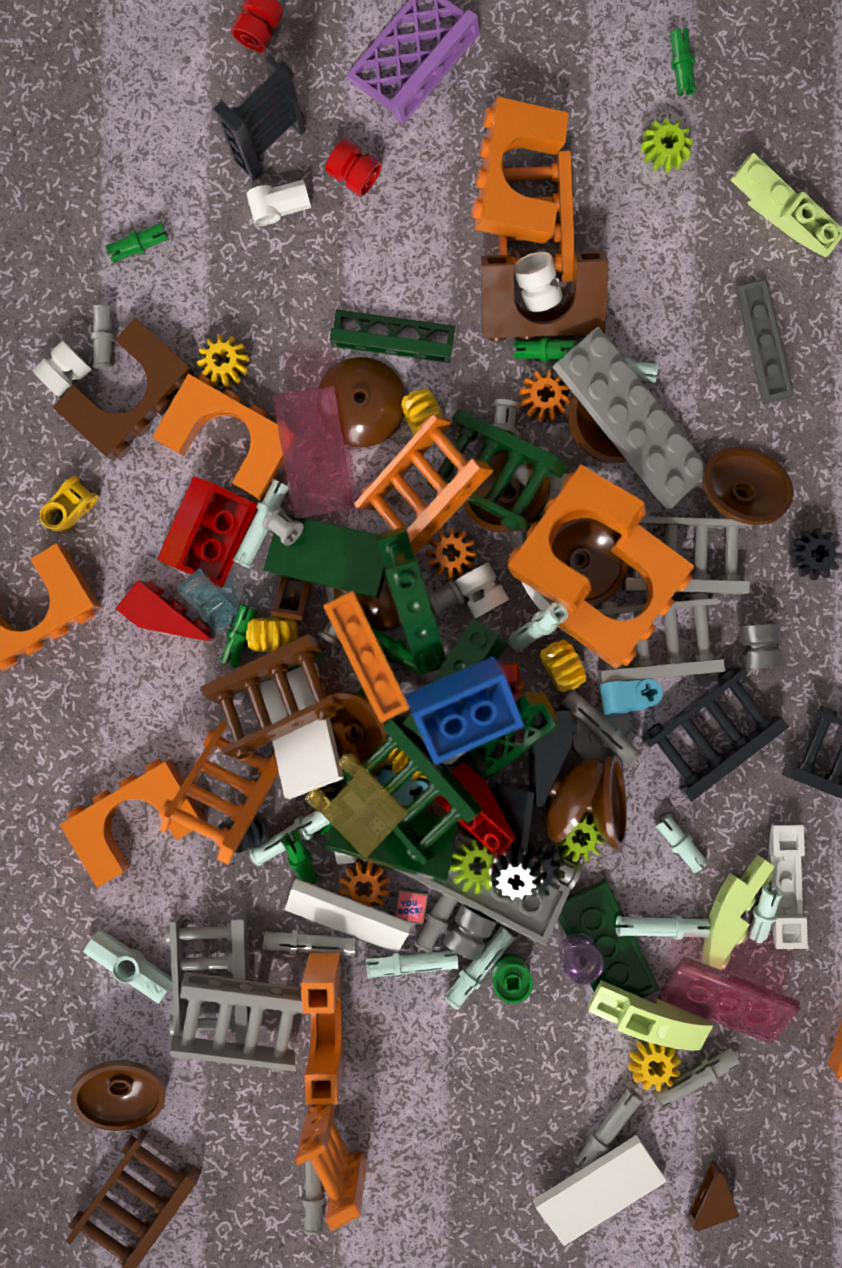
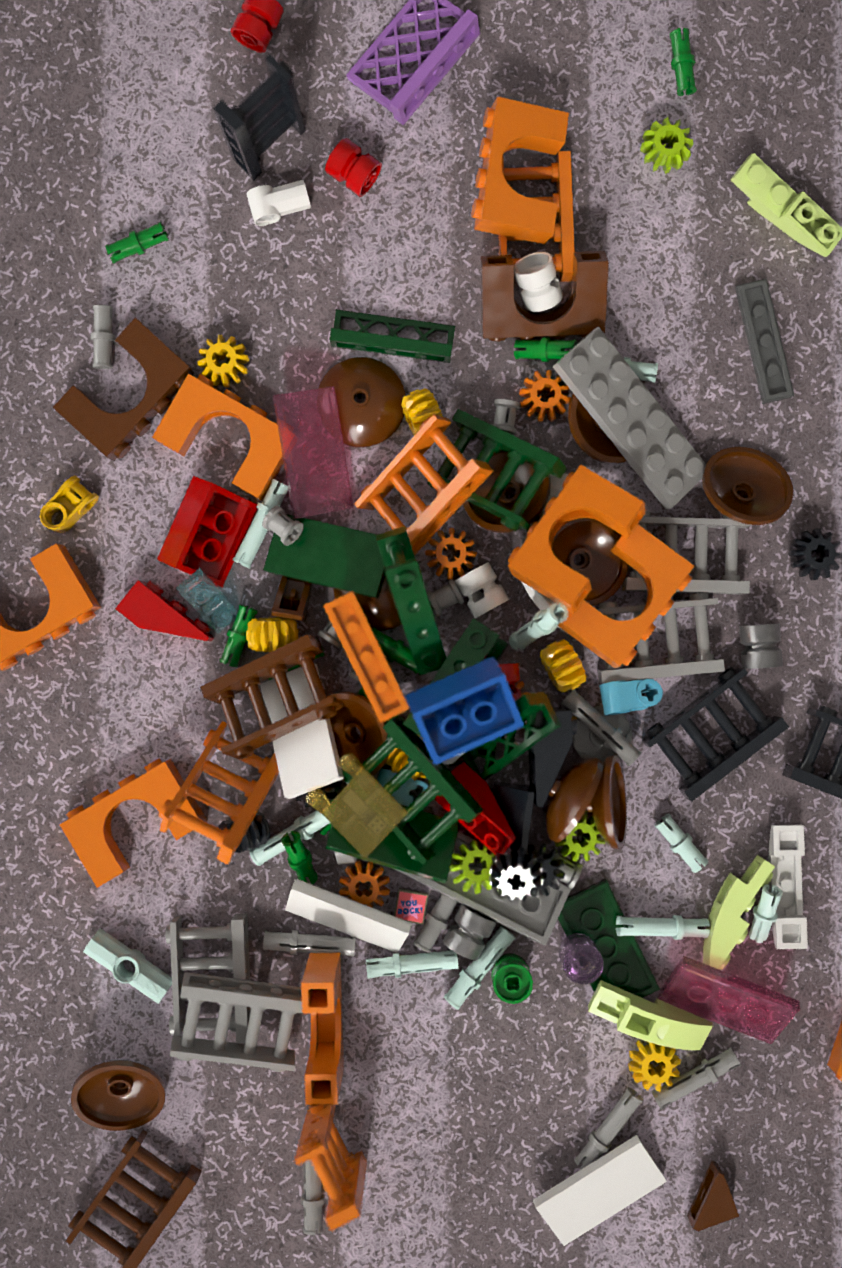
white wheel [32,340,92,399] -> none

